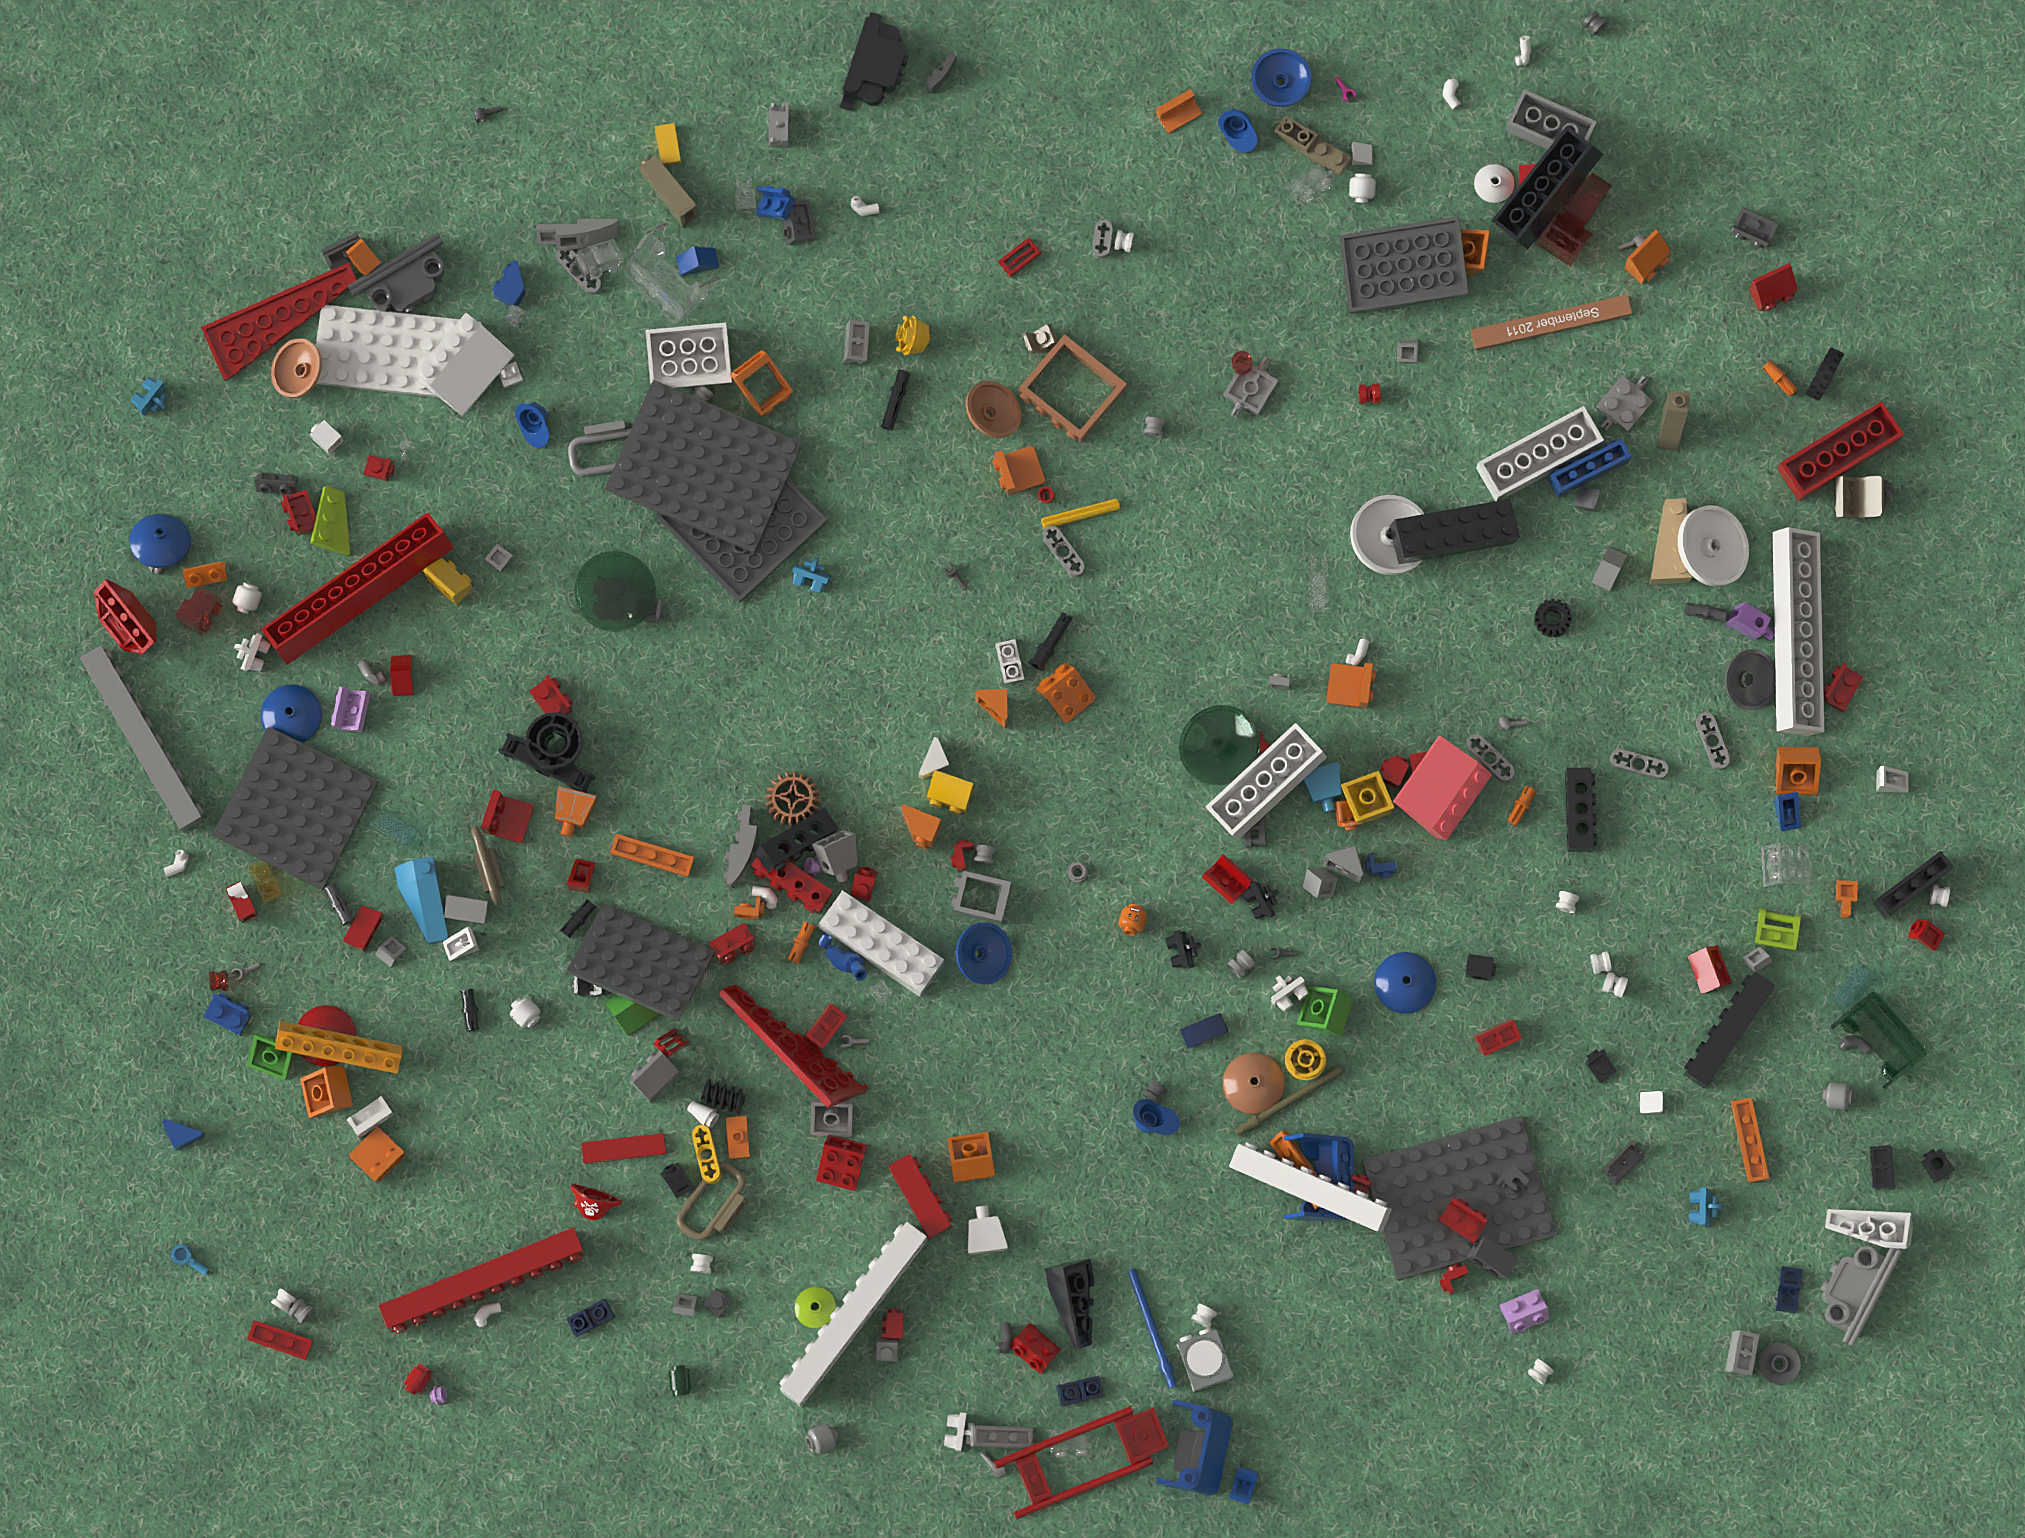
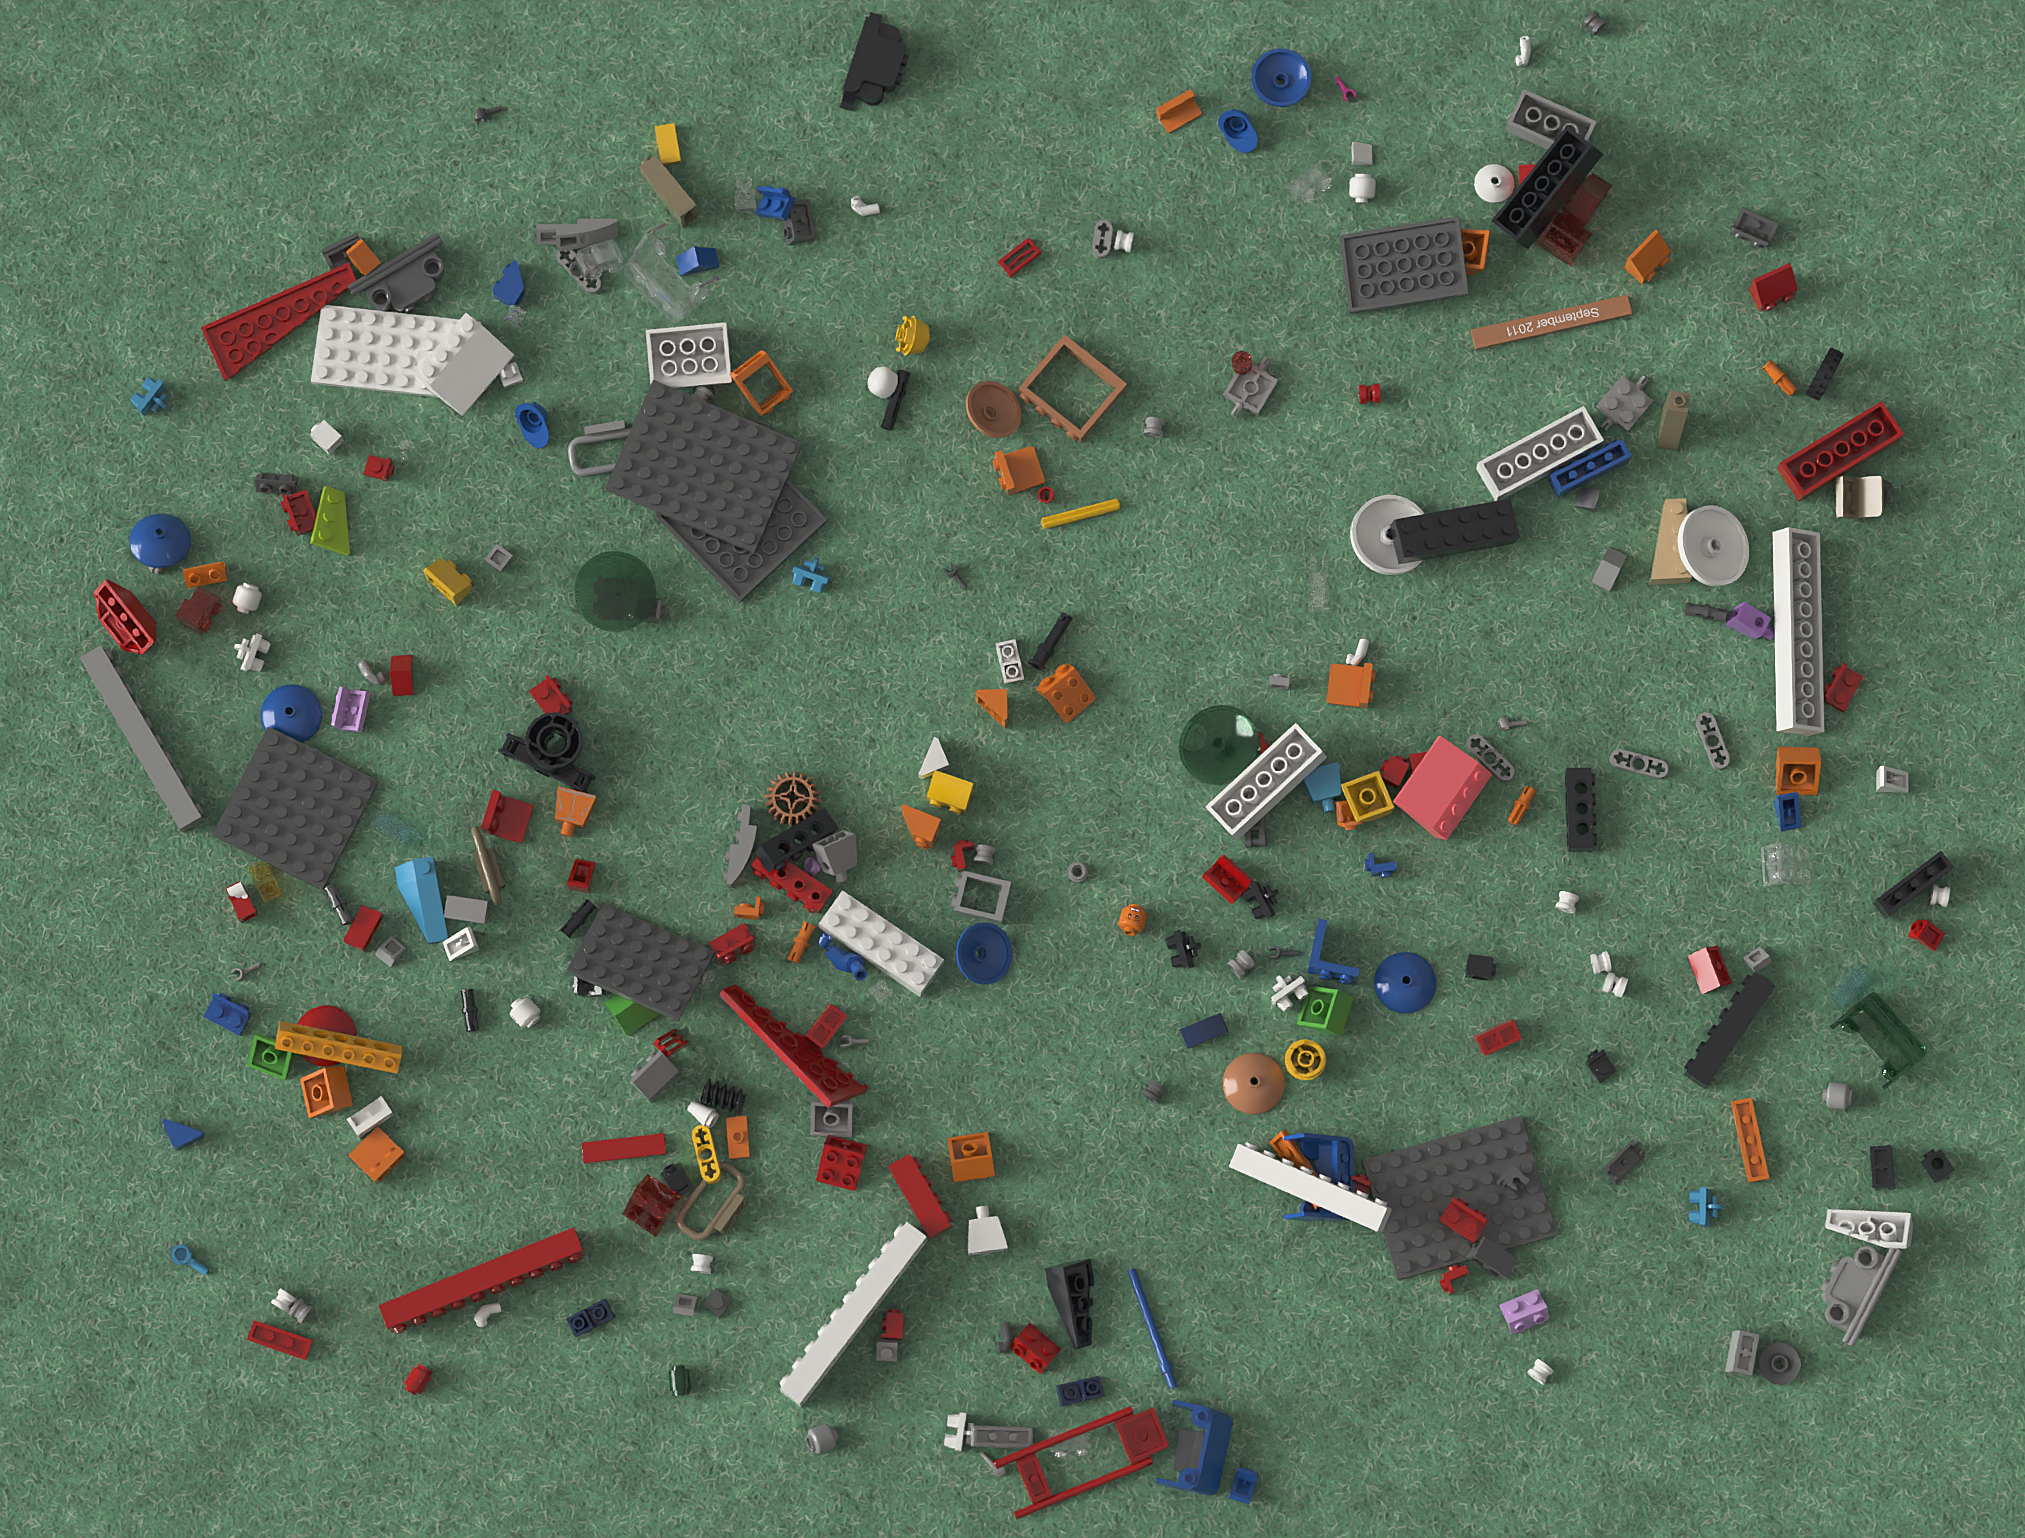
white arm [163,850,189,877] -> none
clear red wheel [209,970,229,992] -> none
red brick [261,513,454,665] -> none
nougat dish [271,338,322,398] -> none
lavender plate [430,1385,447,1405] -> none
red hat [570,1184,623,1220] -> none
orange plate [610,834,695,878] -> none
white arm [752,885,778,909] -> none
light grey hinge [769,102,789,147] -> none
lime dish [795,1287,836,1328] -> none
light grey hinge [843,320,870,365] -> none
red bracket [850,866,878,901] -> none
dark grey slope [925,53,956,94] -> none
dark tan bracket [1023,324,1058,353] -> none
light grey beam [1043,526,1085,578] -> none
blue piece [1133,1099,1180,1135] -> none
panel [1177,1328,1233,1392] -> none
white wheel [1191,1304,1217,1328] -> none
olive bar [1234,1066,1343,1137] -> none
dark tan slope [1274,115,1352,176] -> none
light grey panel [1303,867,1338,898] -> none
light grey slope [1323,846,1363,884] -> none
light grey slope [1397,339,1418,363] -> none
white arm [1443,79,1461,110] -> none
black tyre [1534,599,1572,637] -> none
light grey hand [1618,235,1646,251] -> none
white slope [1640,1091,1663,1114] -> none
dark grey dish [1724,649,1776,710] -> none
lime plate [1754,908,1801,951] -> none
dark blue slope [1775,1266,1802,1314] -> none
orange plate [1836,880,1858,918] -> none
dark grey arm [1839,1035,1871,1054] -> none
none -> clear red slope [622,1174,682,1237]
none -> white hair [867,366,898,399]
none -> blue bracket [1307,919,1359,985]

